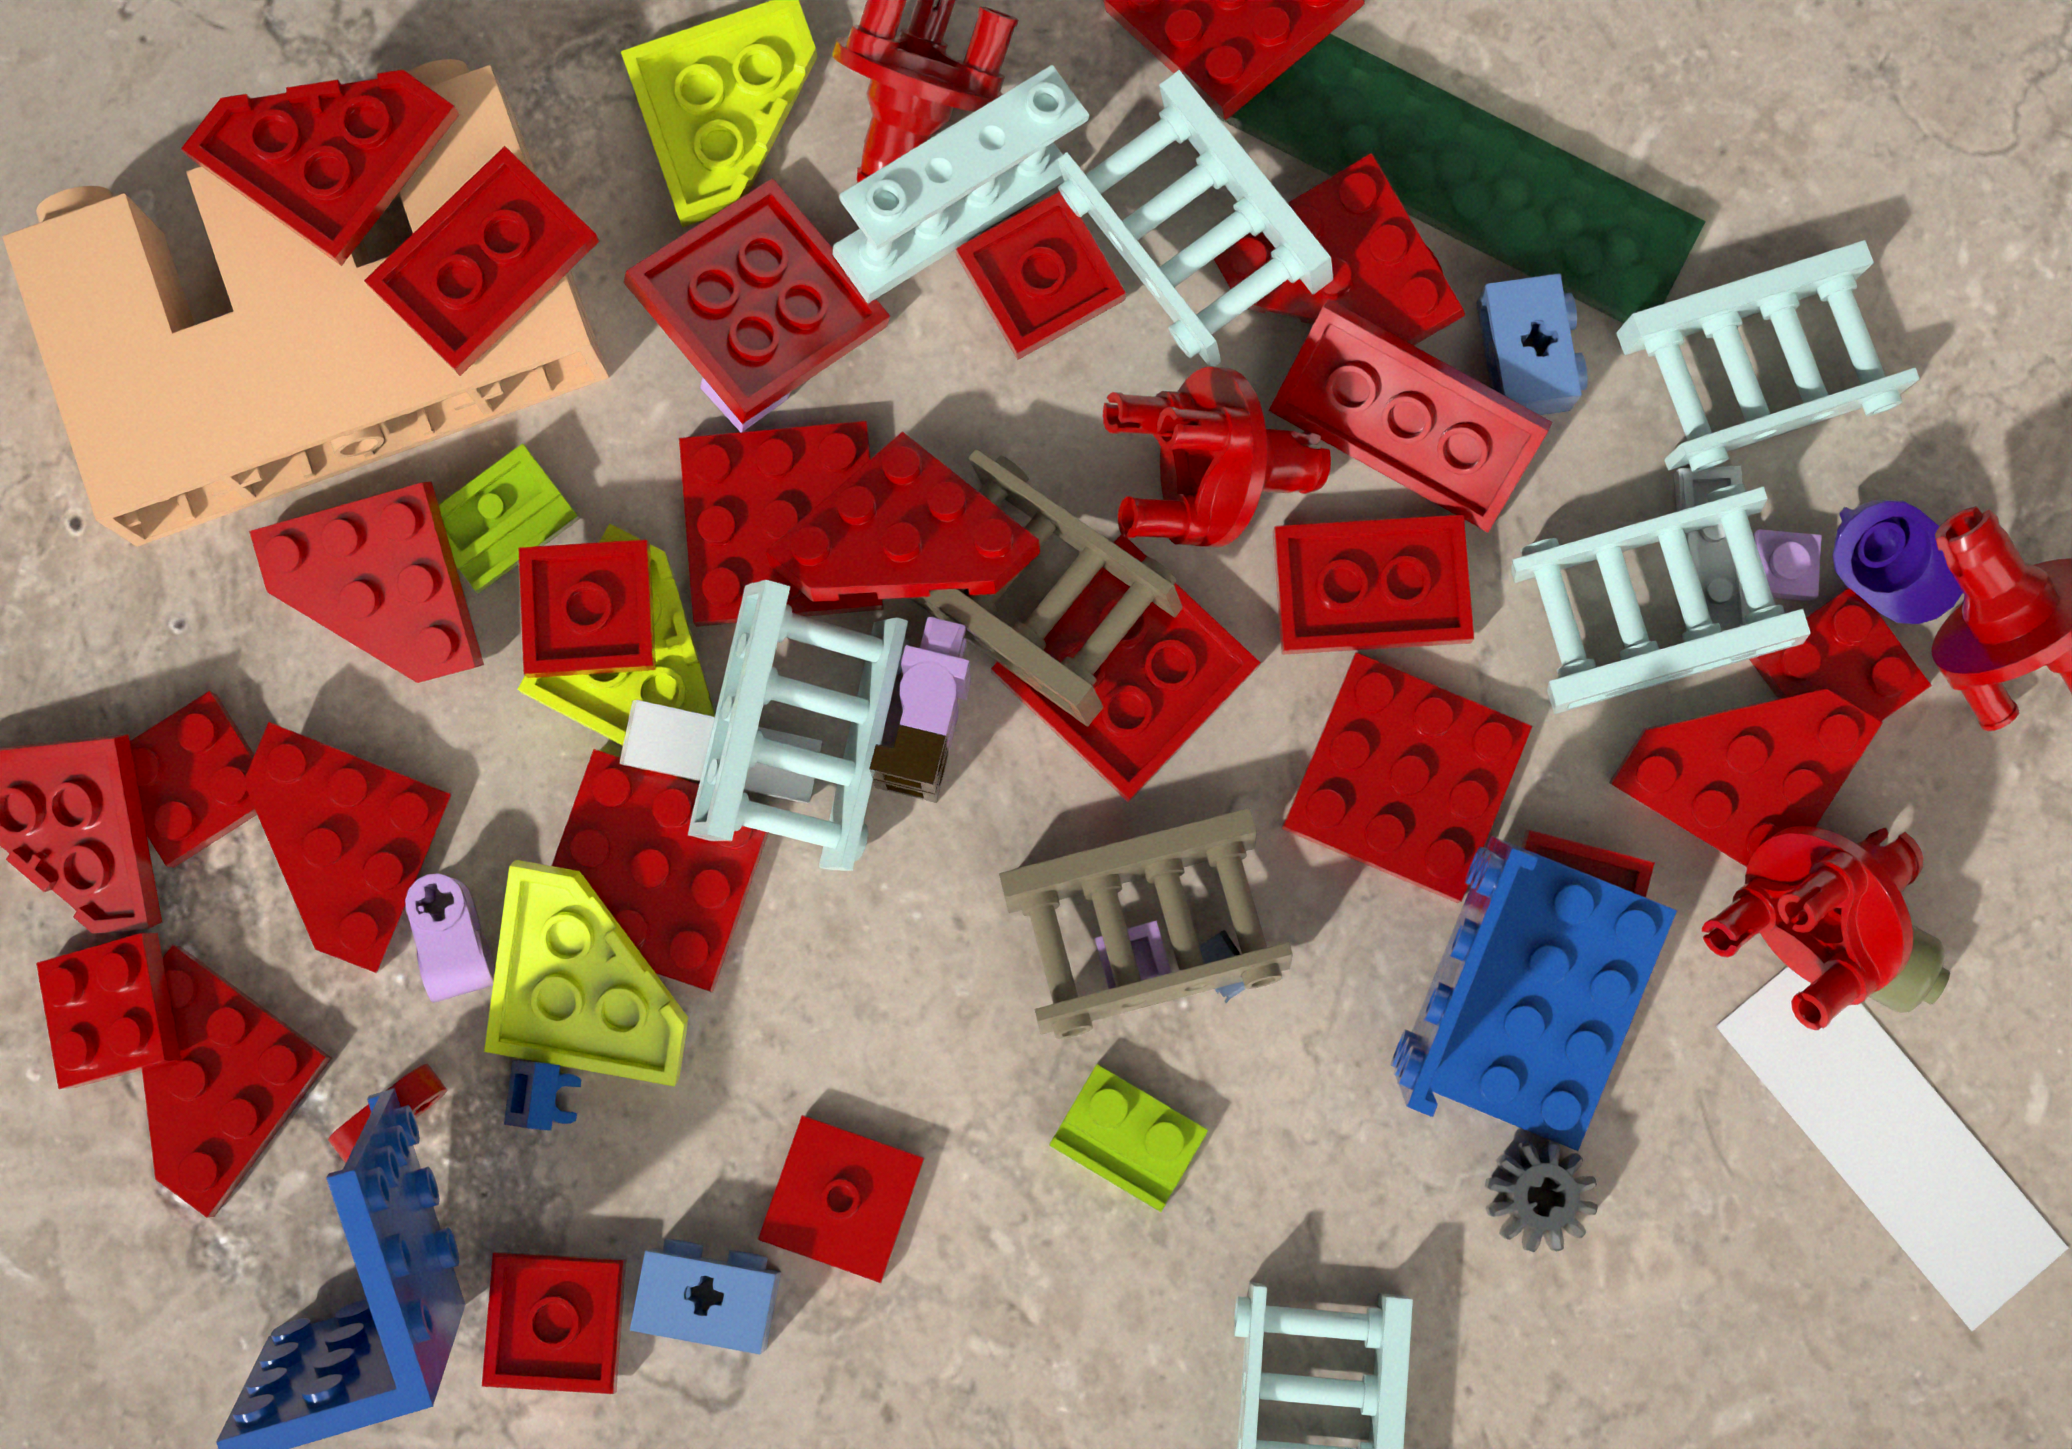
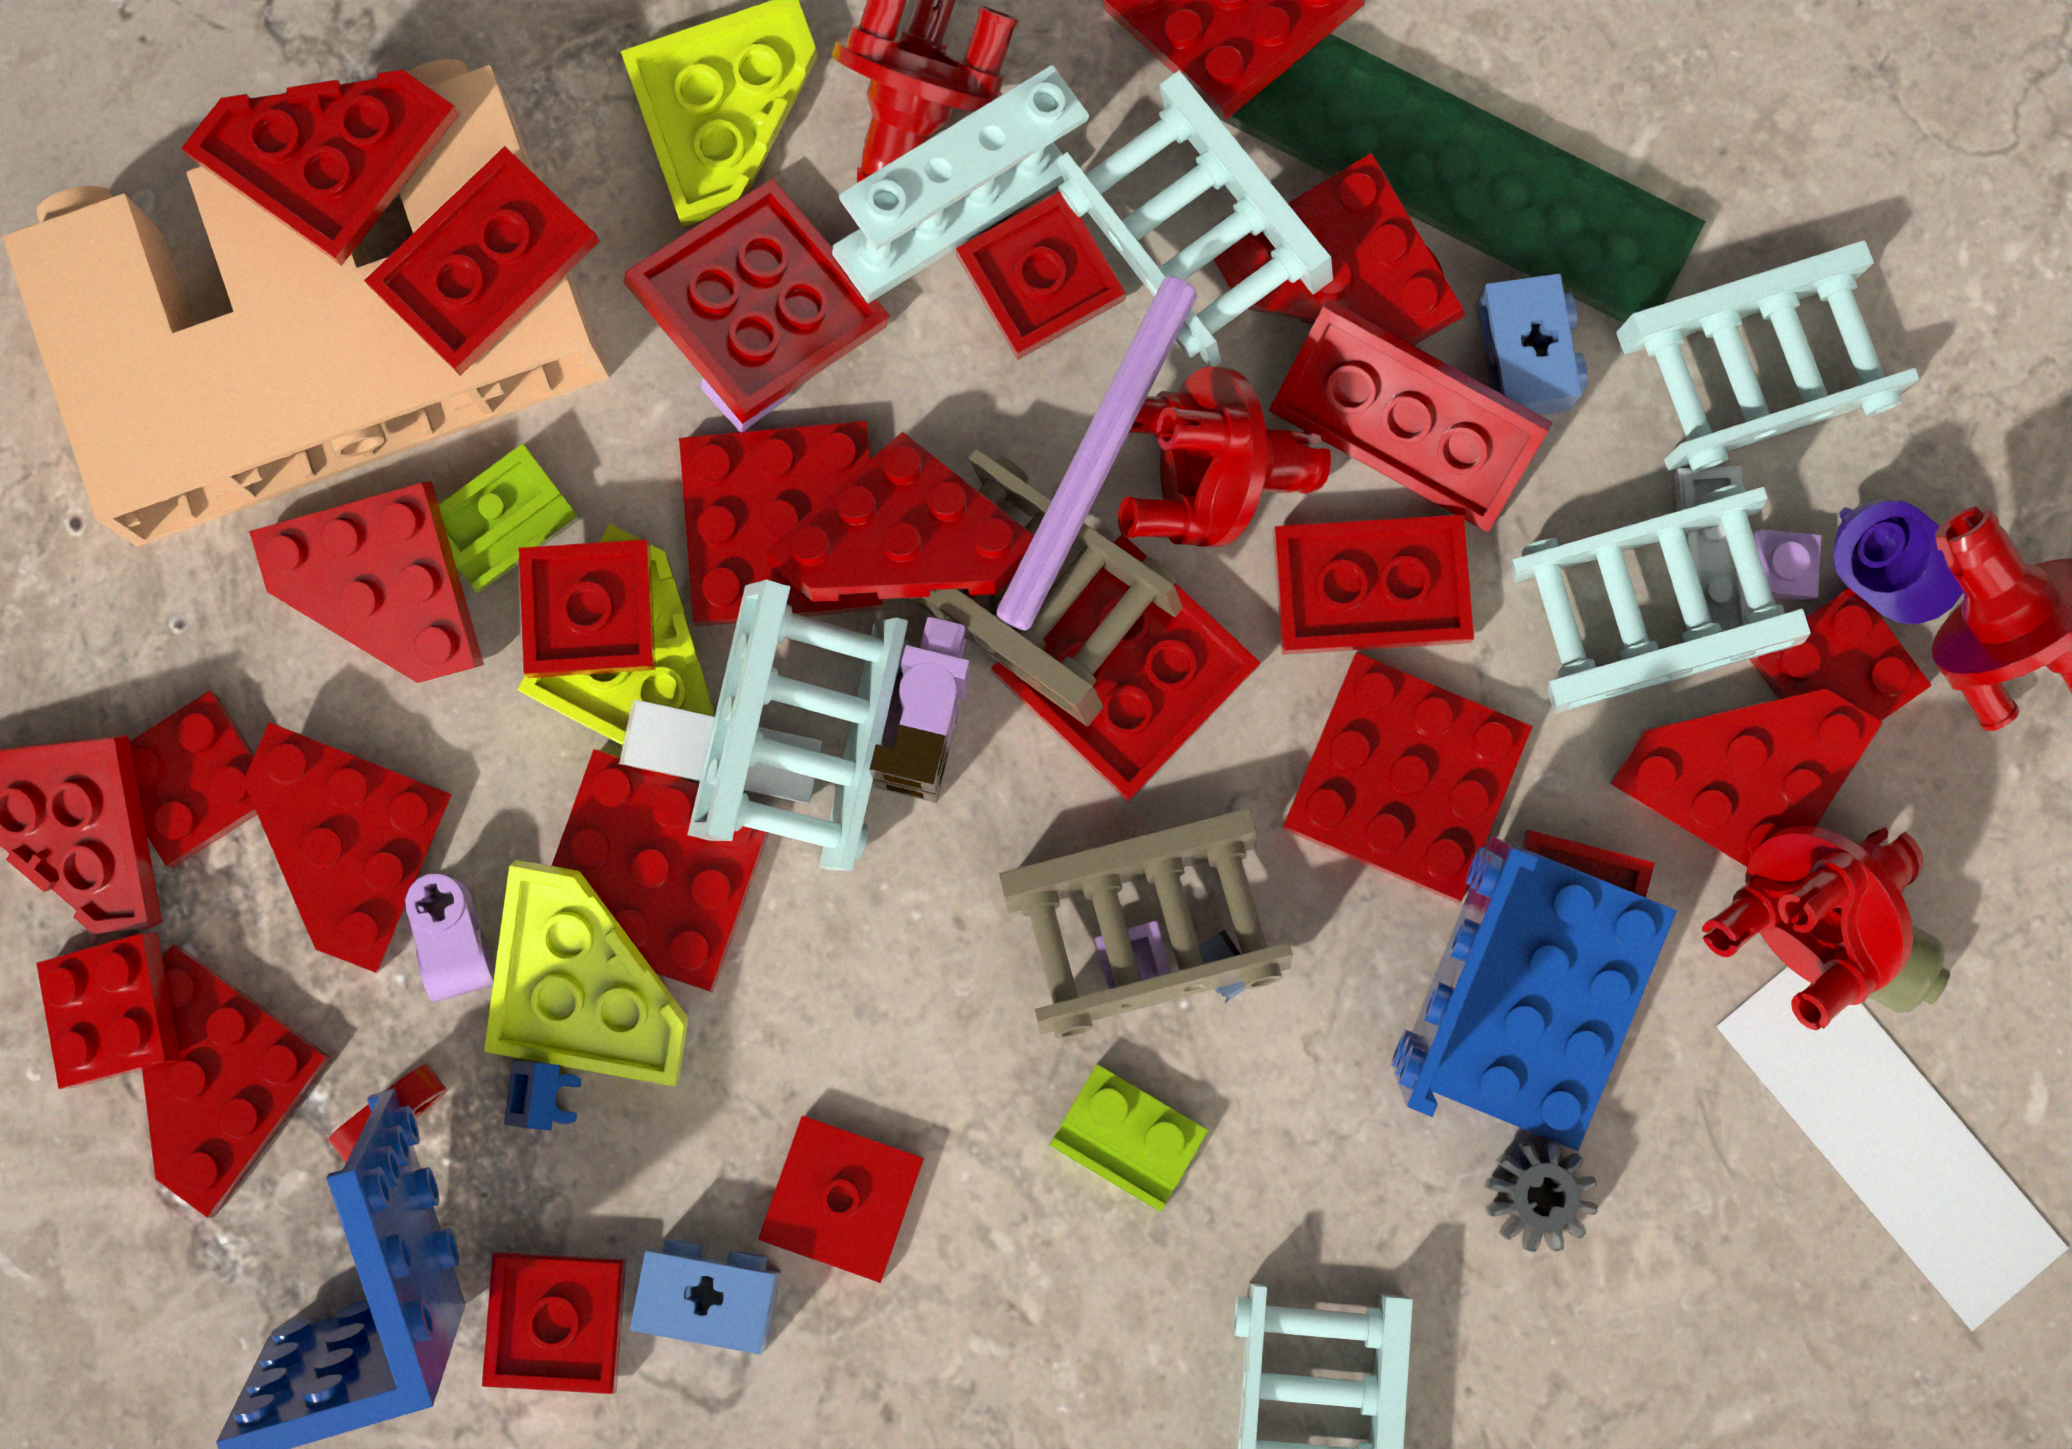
none -> lavender axle [997,275,1197,630]

